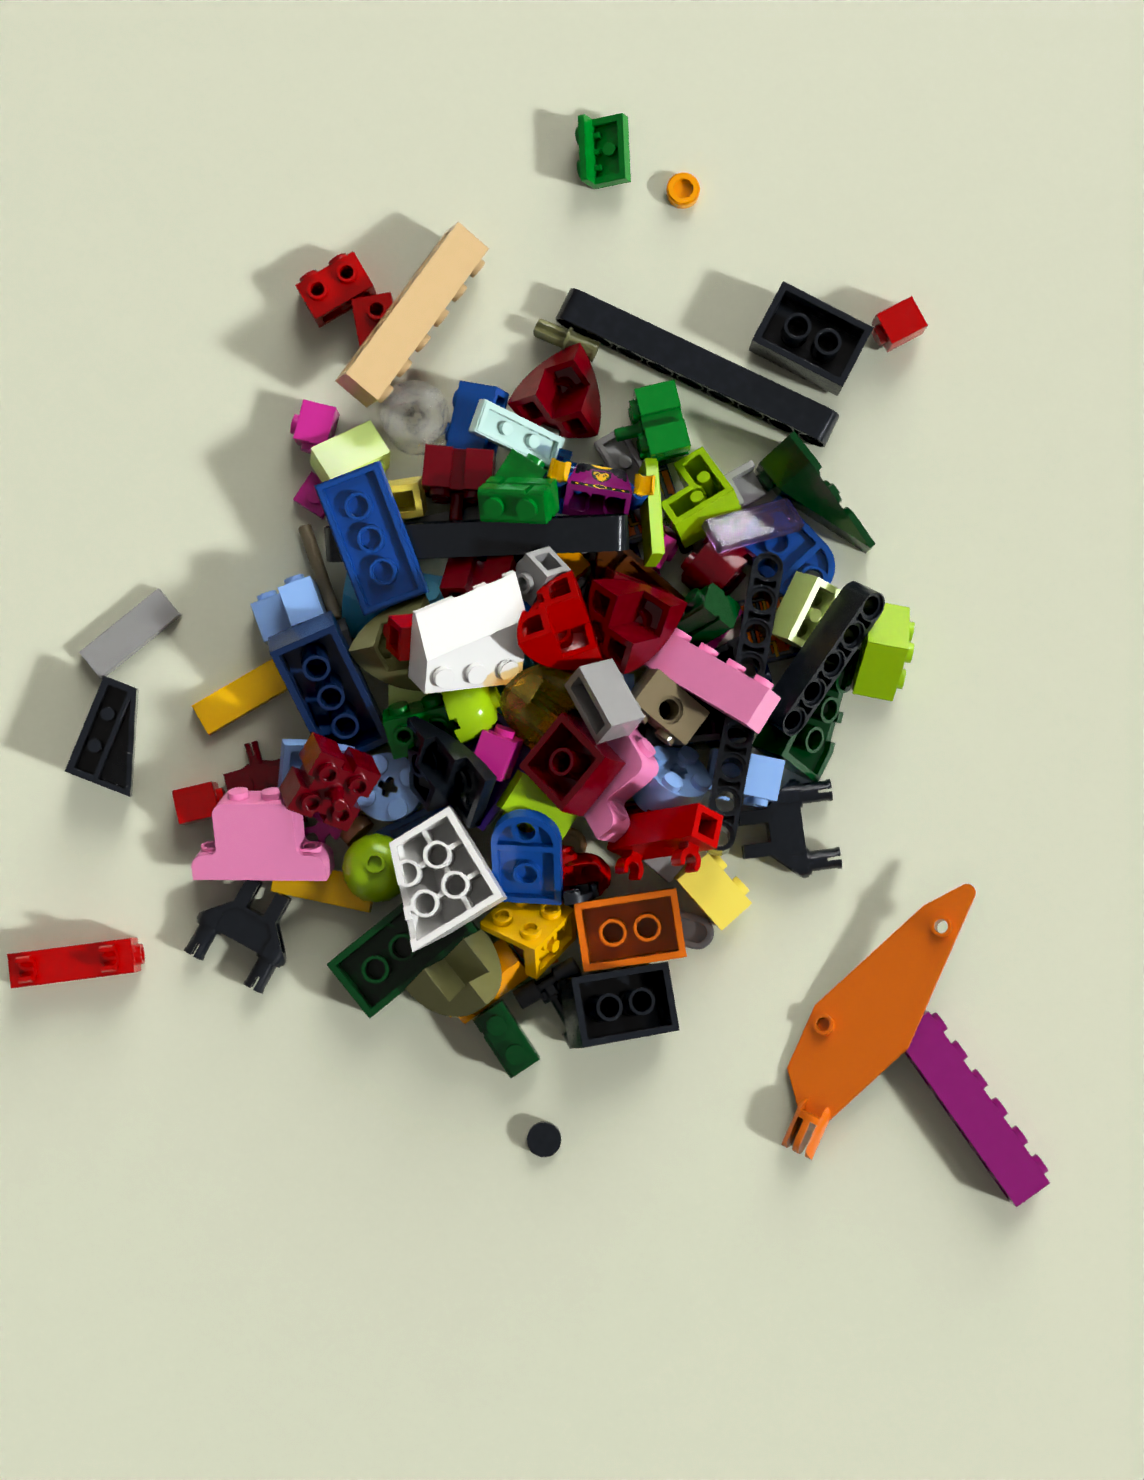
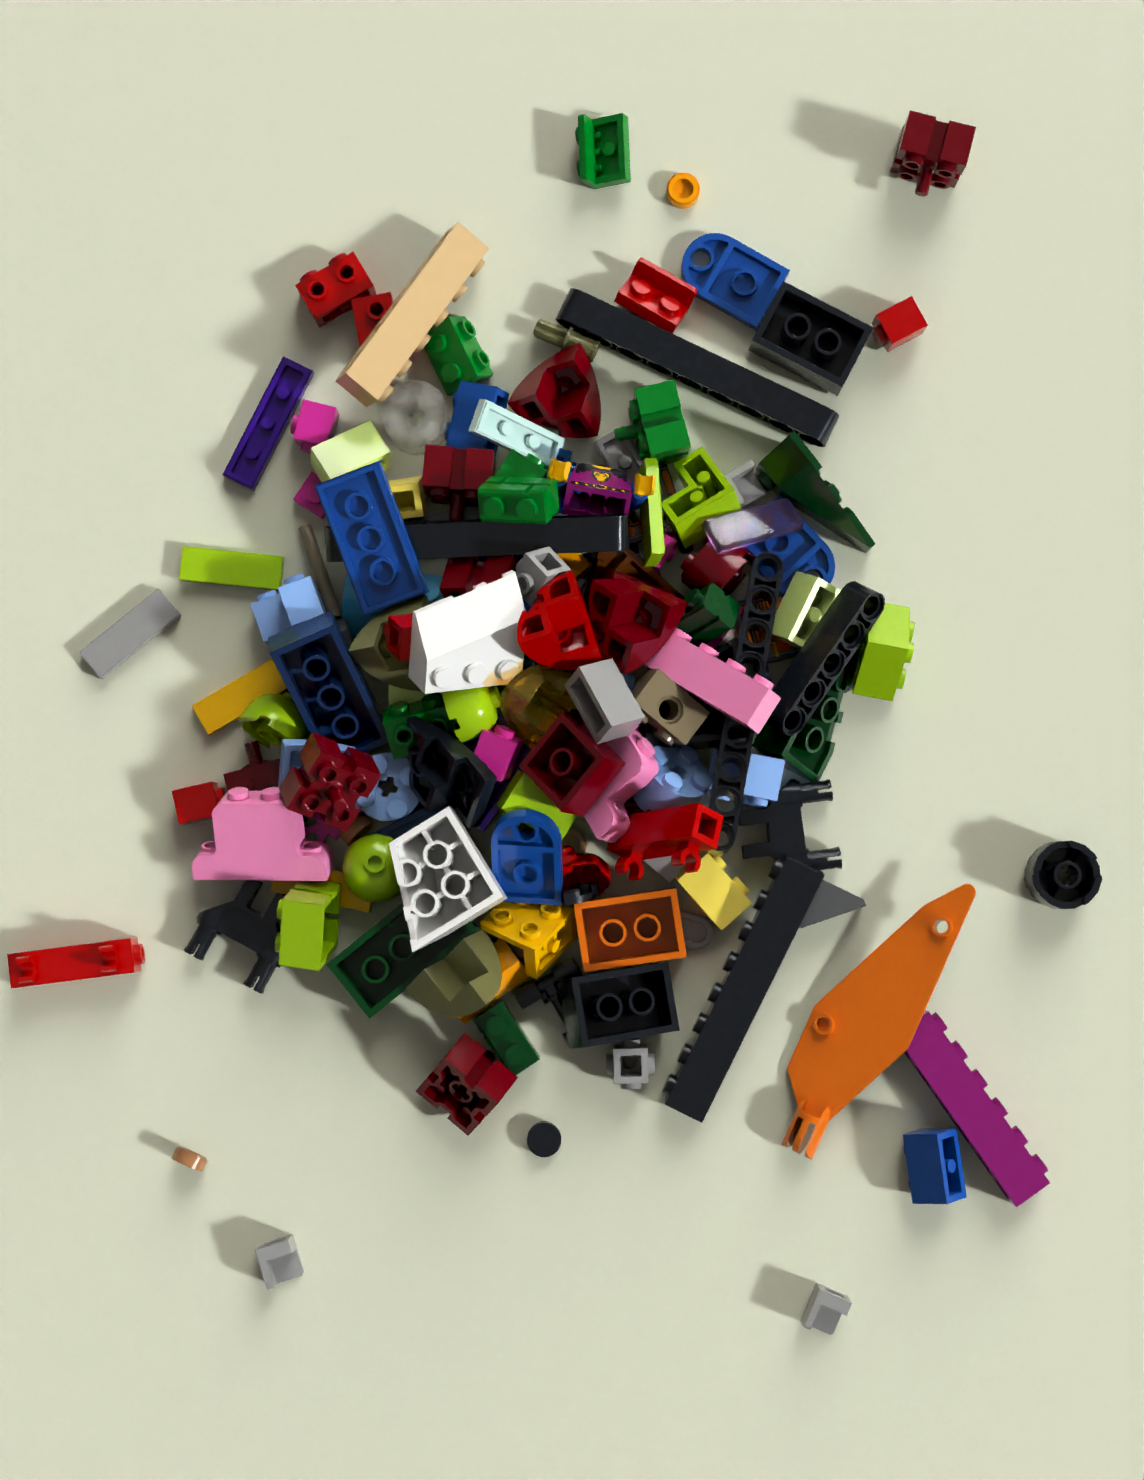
black wedge [65,676,139,797] -> none
none -> medium nougat tile [171,1146,208,1172]
none -> lime tile [179,546,285,591]
none -> dark purple tile [222,356,314,491]
none -> lime cylinder [239,693,309,754]
none -> light grey panel [255,1234,304,1290]
none -> lime piece [275,881,342,971]
none -> dark red brick [416,1033,518,1136]
none -> green bracket [424,316,493,396]
none -> light grey brick [606,1039,655,1089]
none -> red bracket [614,257,698,334]
none -> black brick [662,853,825,1123]
none -> blue tile [681,233,790,331]
none -> dark grey slope [799,880,866,928]
none -> light grey panel [800,1282,852,1335]
none -> dark red brick [890,110,976,197]
none -> blue brick [903,1128,967,1204]
none -> black brick [1024,841,1102,909]

